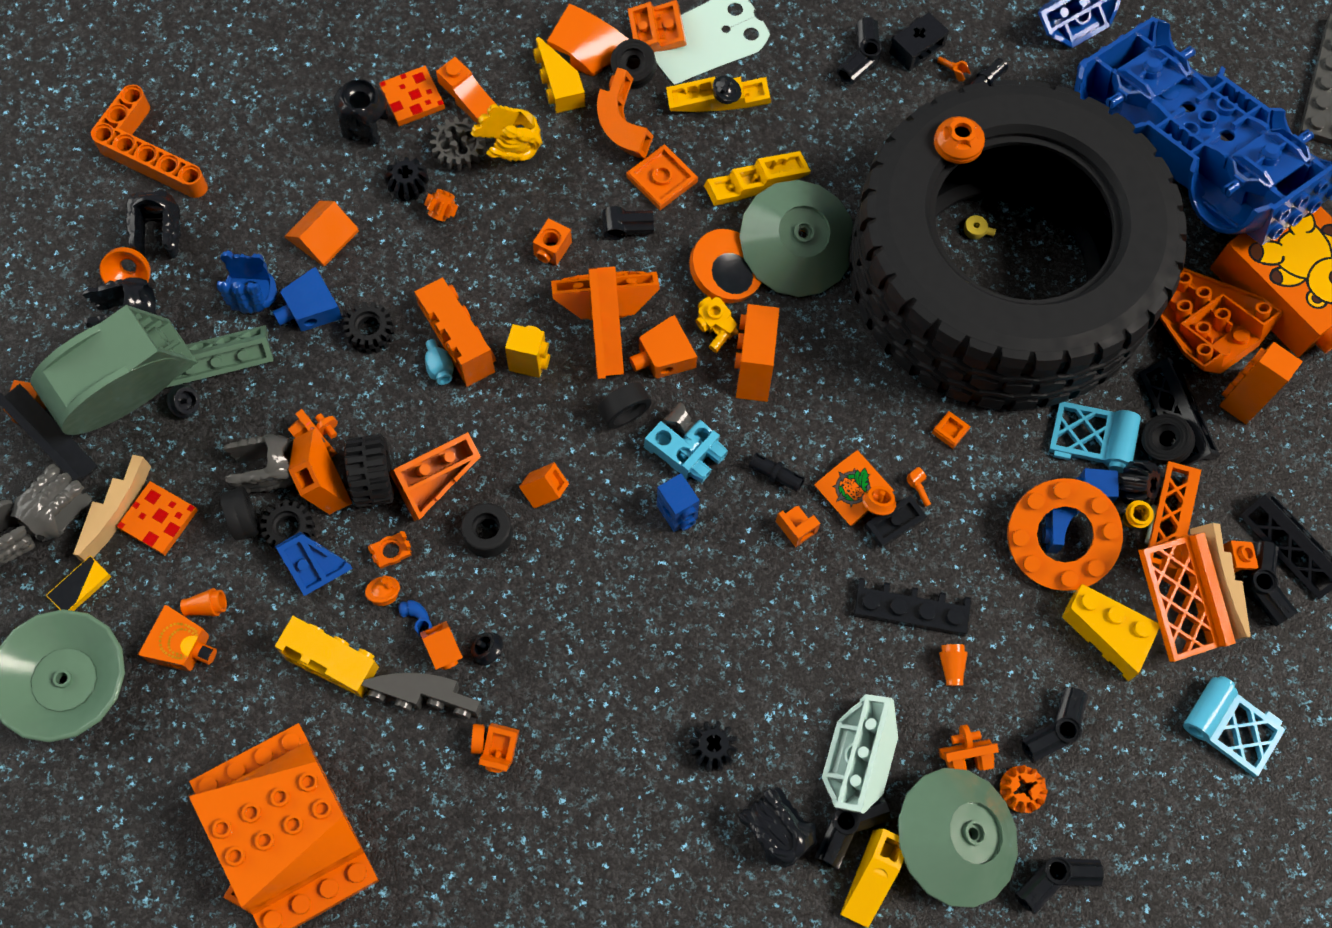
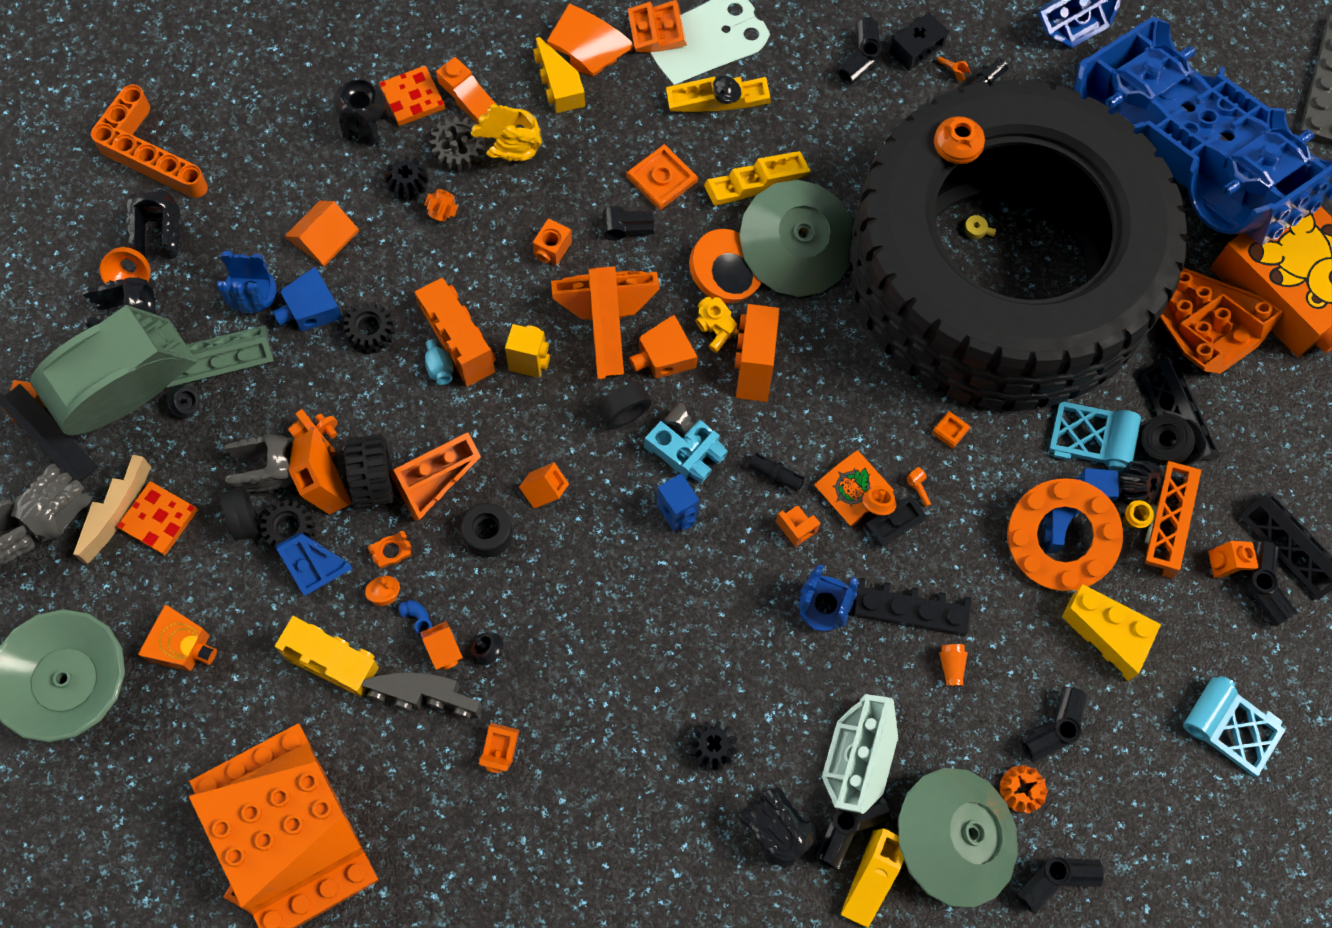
tile [46,556,112,611] -> none
orange cone [180,588,227,616] -> none
orange tile [471,724,485,754] -> none
orange arch [597,67,653,159] -> none
black tyre [611,39,657,88] -> none
orange hips [938,724,999,770] -> none
orange fence [1138,532,1236,662] -> none
tan slope [1190,523,1251,640] -> none
orange wedge [1219,342,1303,424] -> none
none -> blue piece [798,564,859,631]

